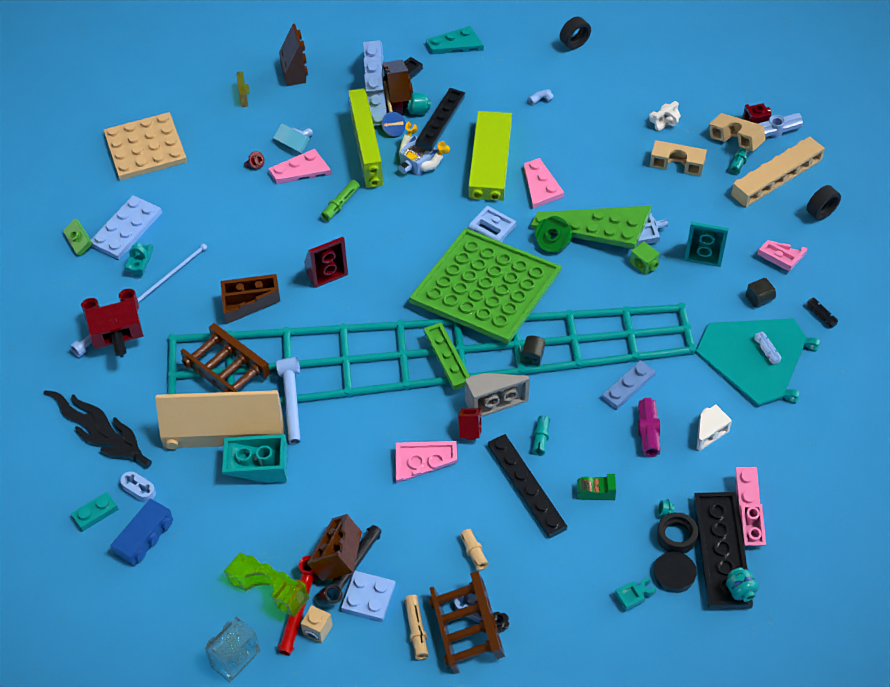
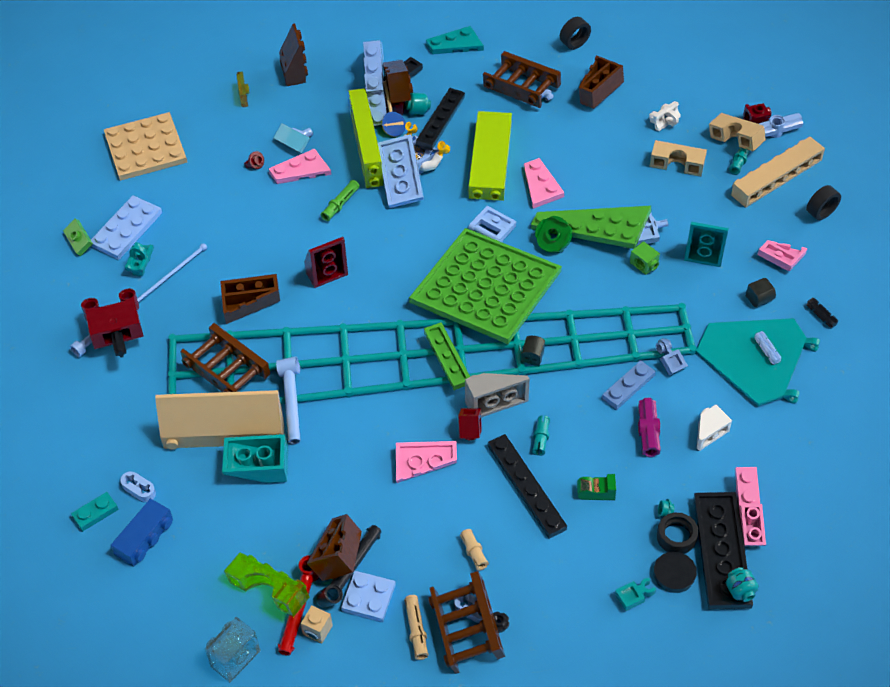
black piece [43,390,152,468] -> none
none -> light blue plate [378,134,424,208]
none -> reddish brown fence [483,51,561,108]
none -> reddish brown wedge [579,55,624,109]
none -> medium blue plate [656,338,688,376]

